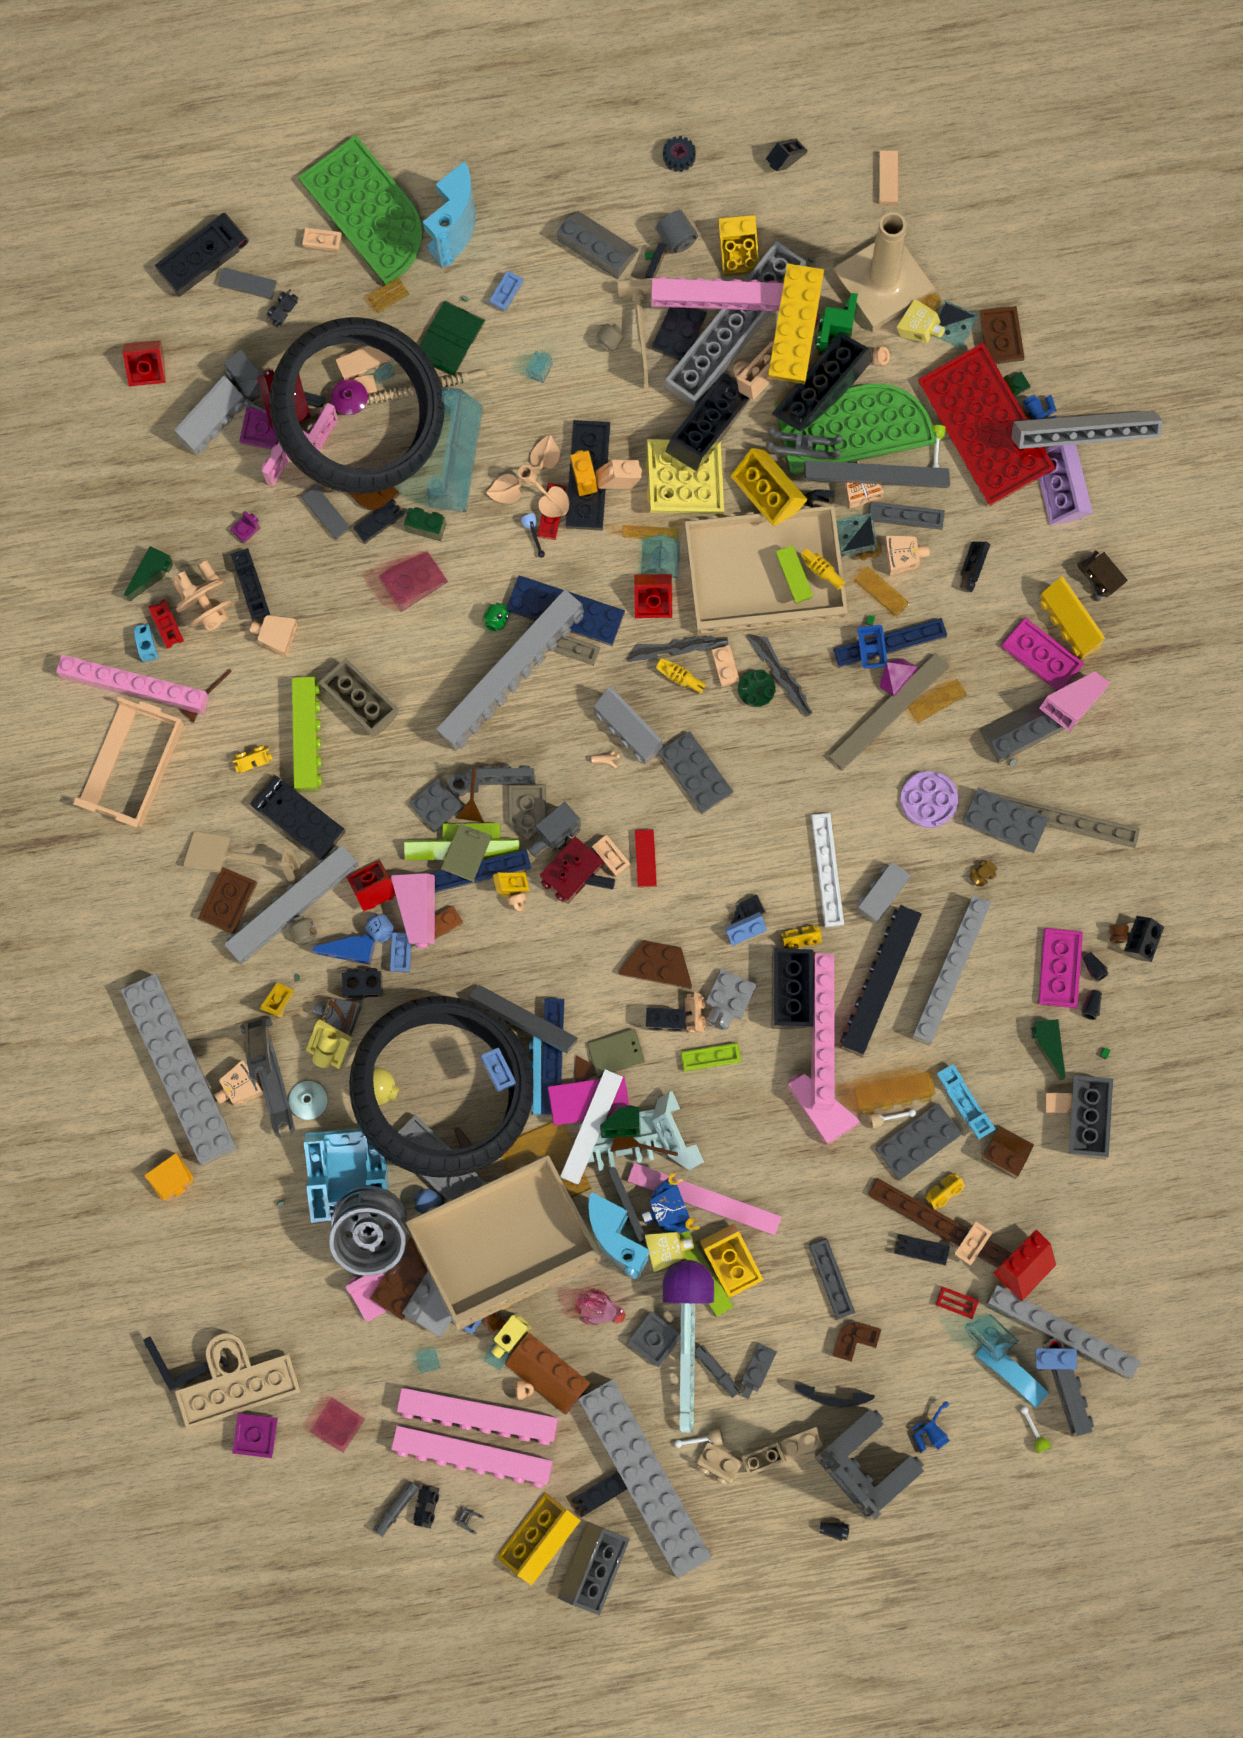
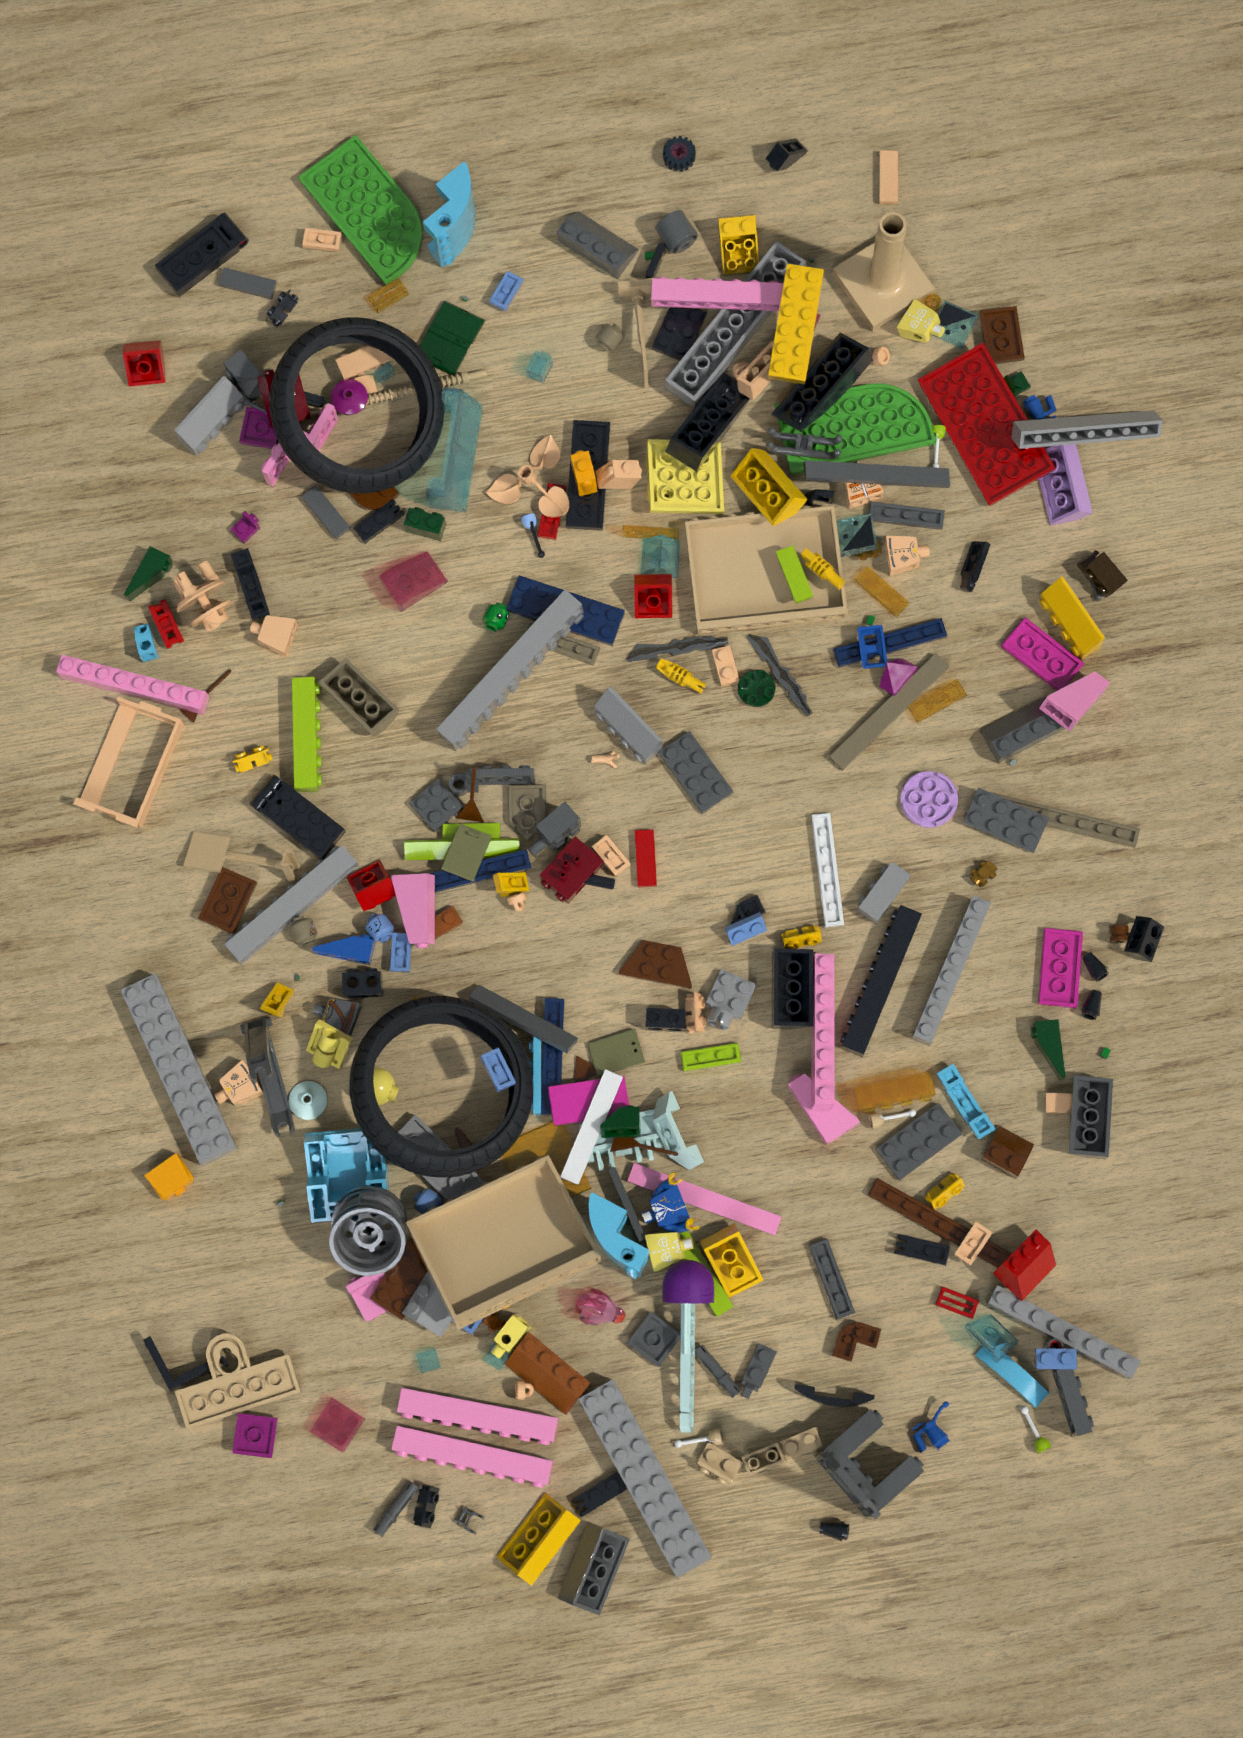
green bracket [816,293,858,355] -> none

